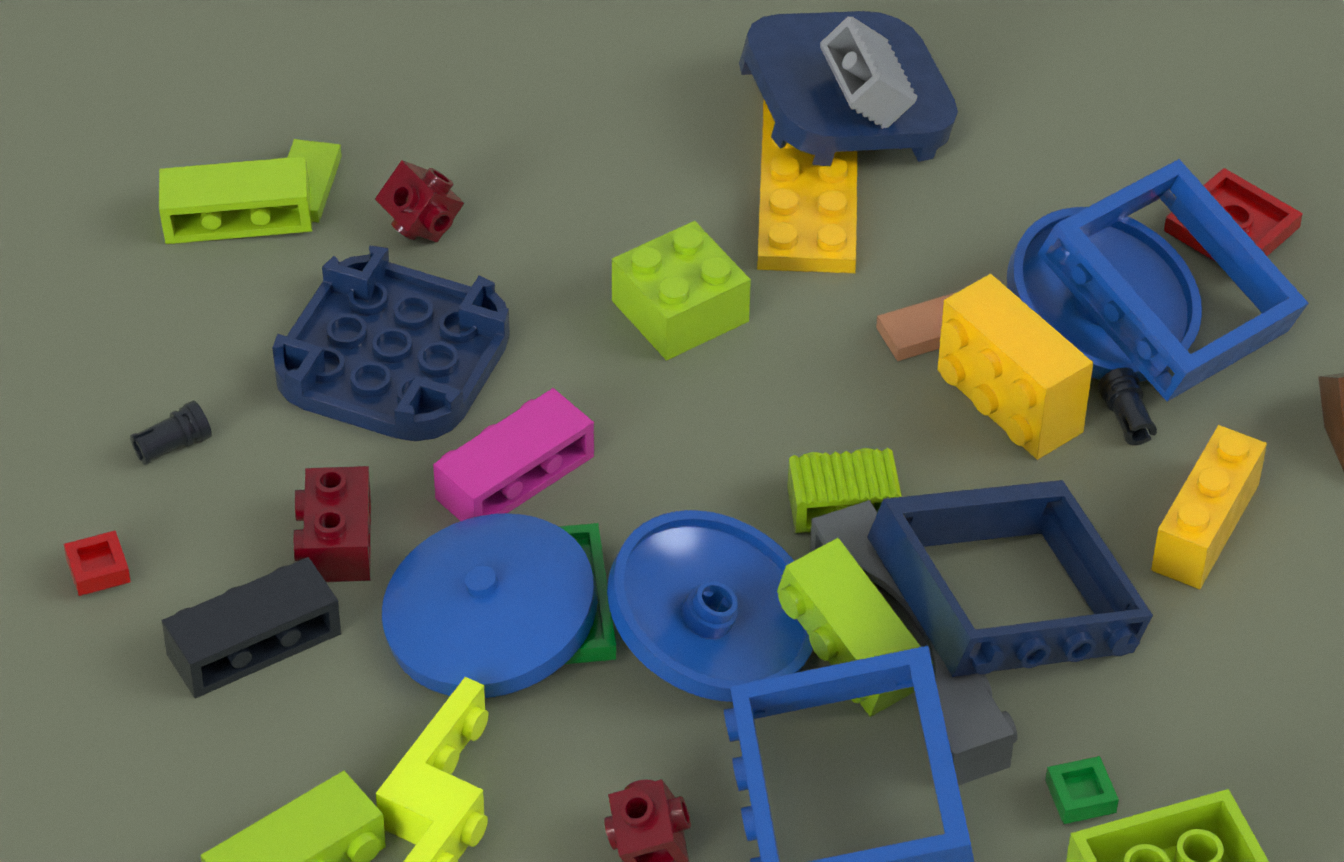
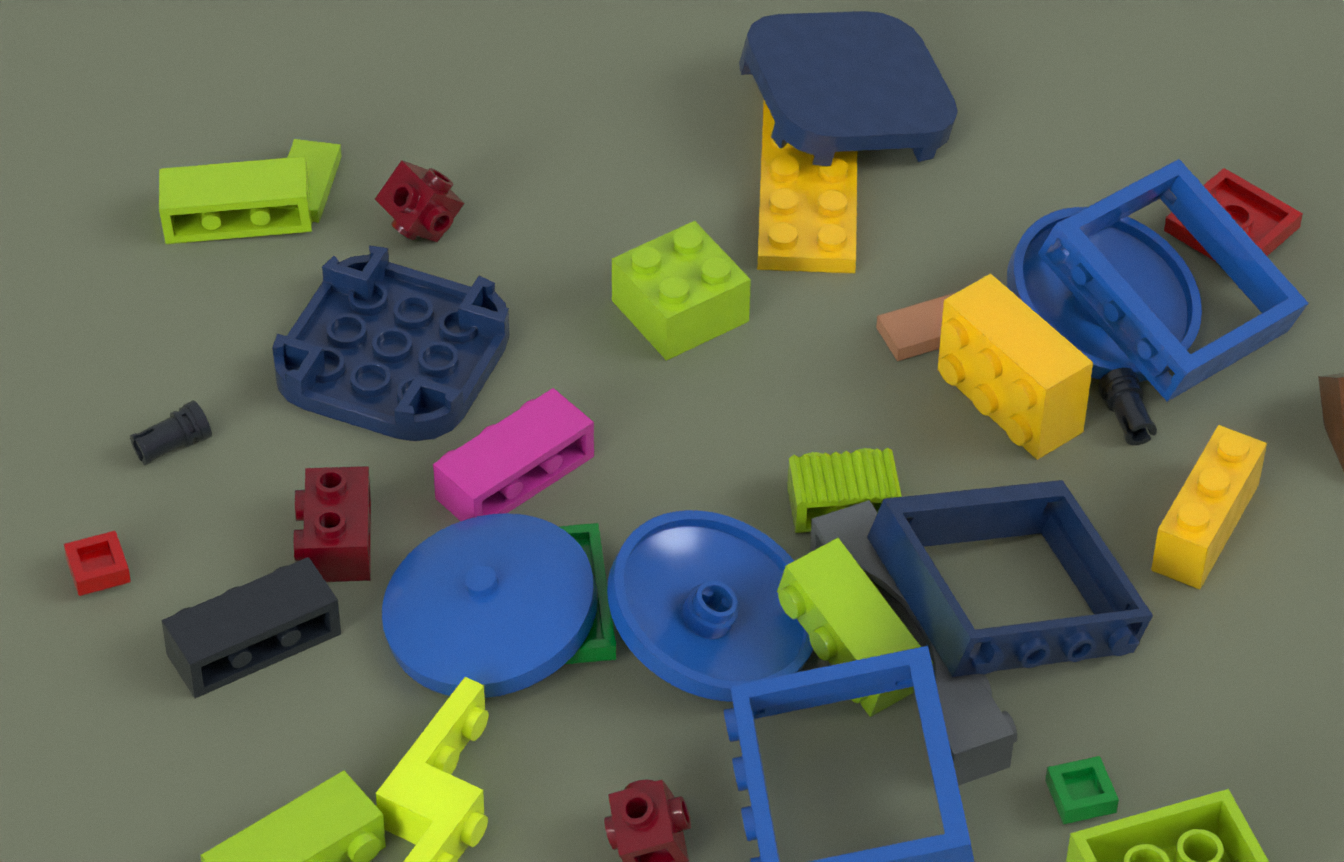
light grey brick [820,17,917,129] -> none

